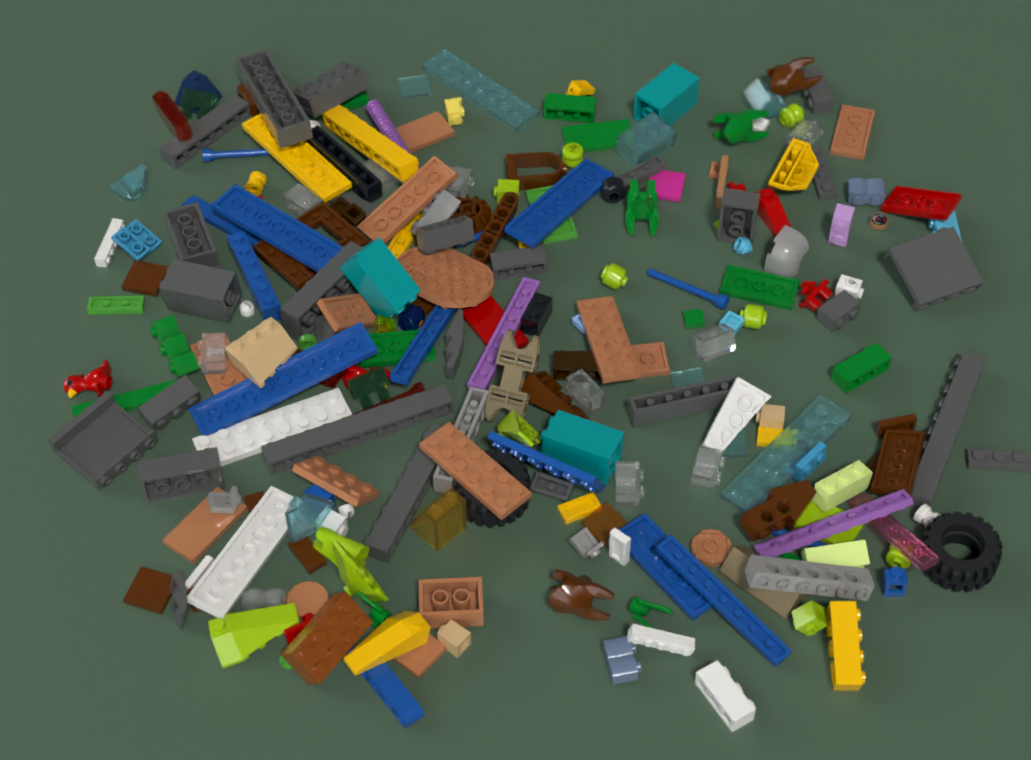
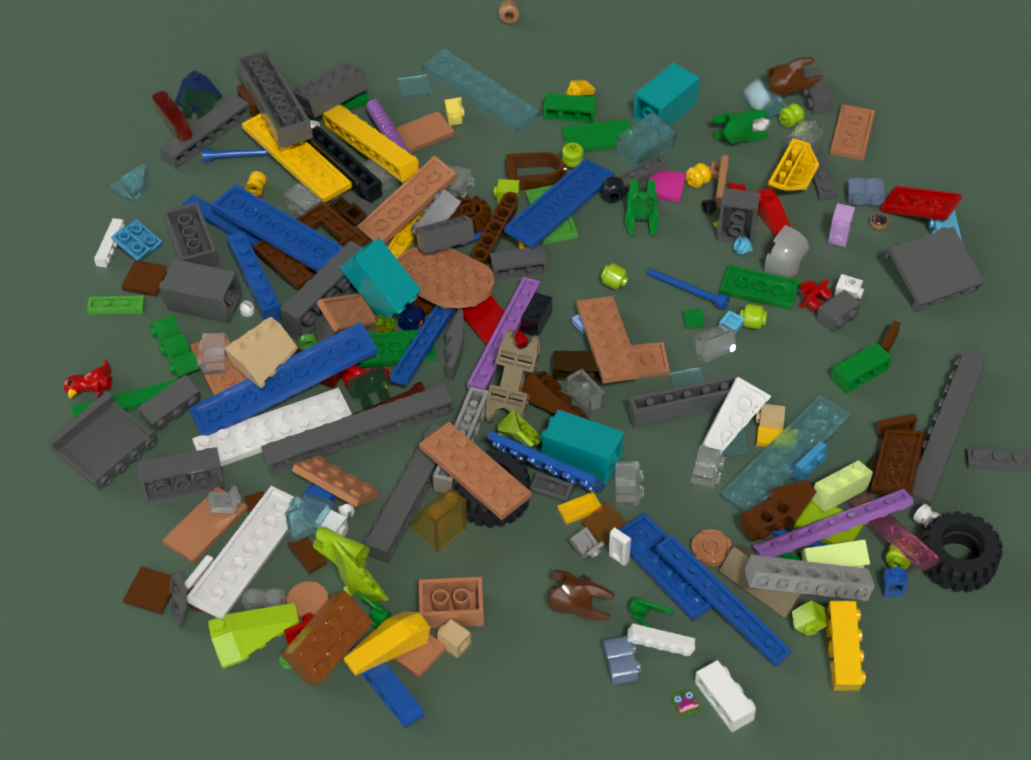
none -> medium nougat head [499,0,520,24]
none -> tile [671,689,700,717]
none -> yellow piece [686,163,712,188]
none -> black hinge [701,199,717,214]
none -> reddish brown tile [881,320,901,353]

